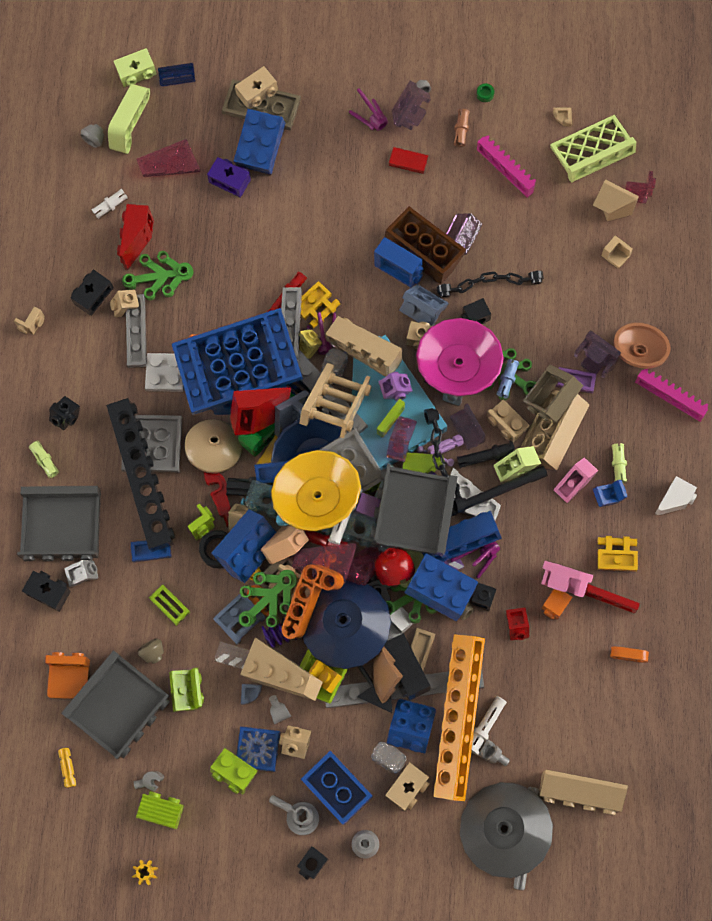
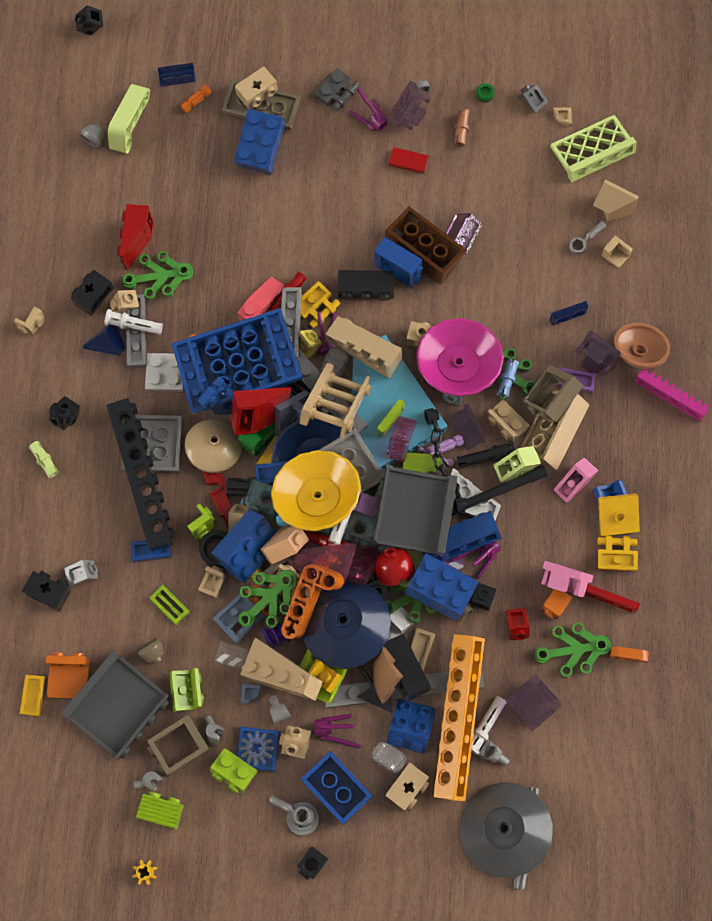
dark grey panel [17,486,101,562] -> none
yellow axle [58,748,76,788] -> none
white pin [91,189,128,219] -> none
yellowish green brick [114,48,157,87] -> none
clear pink wing [136,139,200,177] -> none
dark purple brick [207,157,251,198] -> none
light grey cone [352,830,379,859] -> none
medium lavender brick [378,372,412,401] -> none
sand blue bracket [399,284,449,326] -> none
black piece [436,271,544,298] -> none
black brick [461,298,491,324] -> none
dark pink gear [477,135,536,198] -> none
tan slope [538,770,628,815] -> none
yellowish green pin [611,443,627,483] -> none
clear pink bracket [625,171,656,203] -> none
white slope [655,476,697,515] -> none
none -> yellow tile [19,674,46,717]
none -> black brick [75,5,103,36]
none -> clear blue slope [83,324,125,356]
none -> white pin [105,309,163,335]
none -> dark tan window [147,715,211,776]
none -> orange axle [180,85,211,113]
none -> blue plate [198,376,227,411]
none -> tan bracket [198,566,226,599]
none -> light grey piece [204,716,224,747]
none -> coral slope [238,276,285,321]
none -> dark grey plate [314,68,360,111]
none -> magenta plant [315,714,361,748]
none -> black brick [338,270,394,301]
none -> panel [505,674,563,732]
none -> dark grey bracket [517,84,549,113]
none -> bright green plant [534,622,611,678]
none -> clear blue tile [549,301,589,326]
none -> light grey piece [569,221,606,255]
none -> yellow plate [598,493,640,536]

